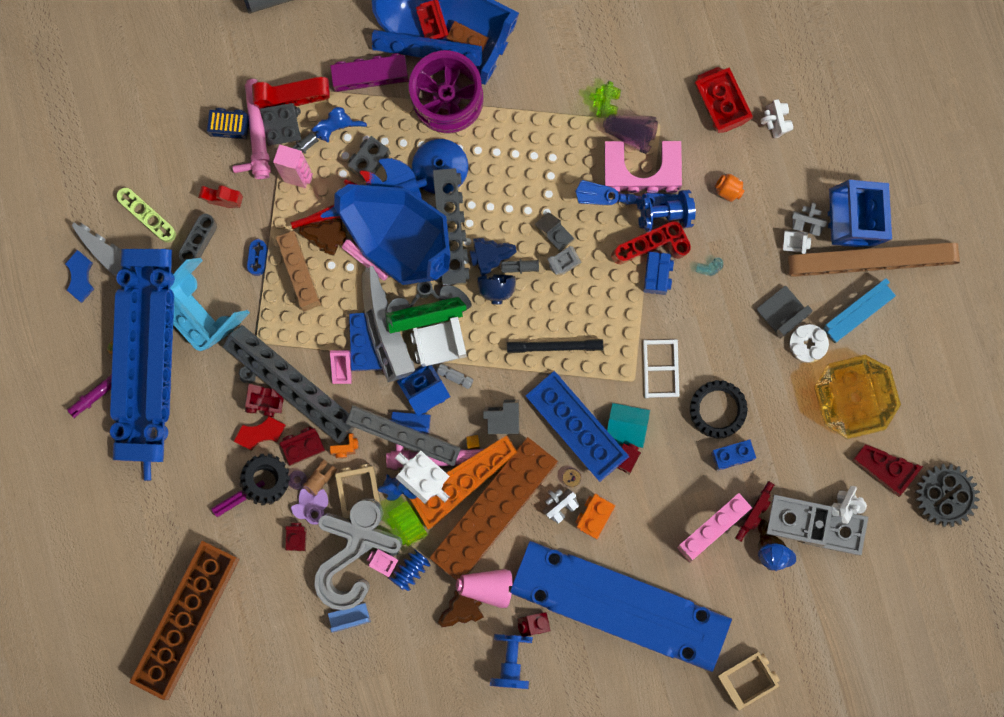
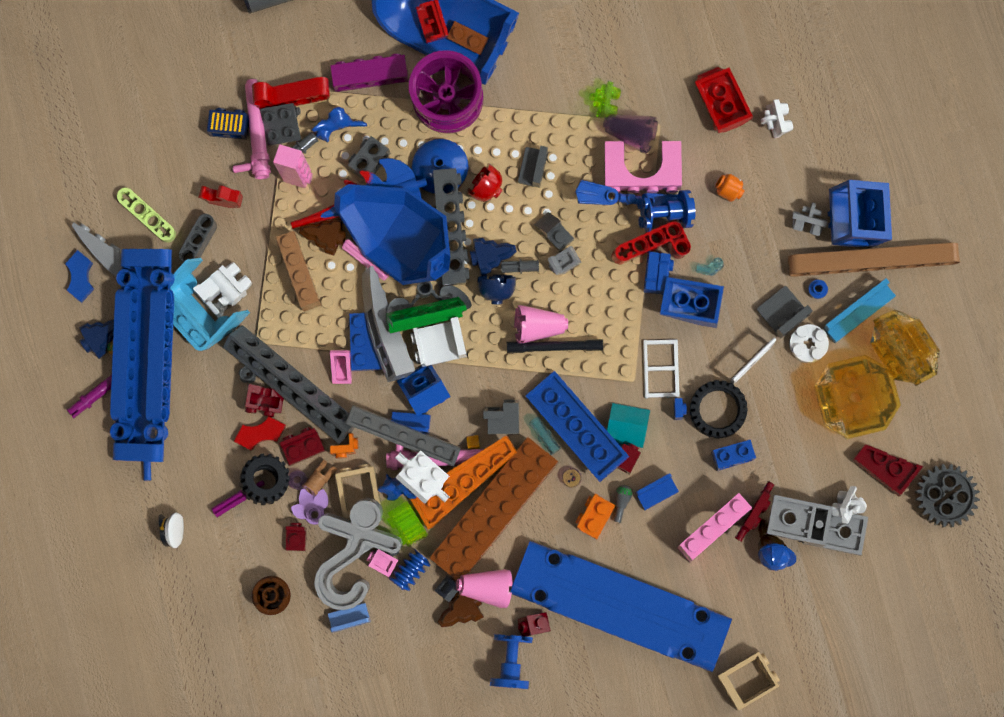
dark orange brick [129,541,240,700] -> none
blue beam [247,239,268,276] -> none
blue plate [372,30,482,66] -> none
light grey axle [437,364,473,389] -> none
light grey hips [543,489,579,523] -> none
white bracket [783,230,811,254] -> none
none -> dark blue rock [79,319,114,359]
none -> white piece [158,513,184,548]
none -> white hips [193,262,252,318]
none -> reddish brown cone [252,576,291,615]
none -> dark grey plate [435,576,458,602]
none -> red cylinder [467,163,503,202]
none -> bright pink cone [514,305,568,344]
none -> dark grey panel [518,146,548,188]
none -> clear light blue pin [529,417,561,455]
none -> dark grey piece [614,485,632,523]
none -> blue panel [635,473,679,510]
none -> blue slope [660,277,724,328]
none -> blue plate [674,398,687,420]
none -> white window [730,338,776,384]
none -> blue plate [808,280,828,299]
none -> clear yellow piece [870,310,940,386]

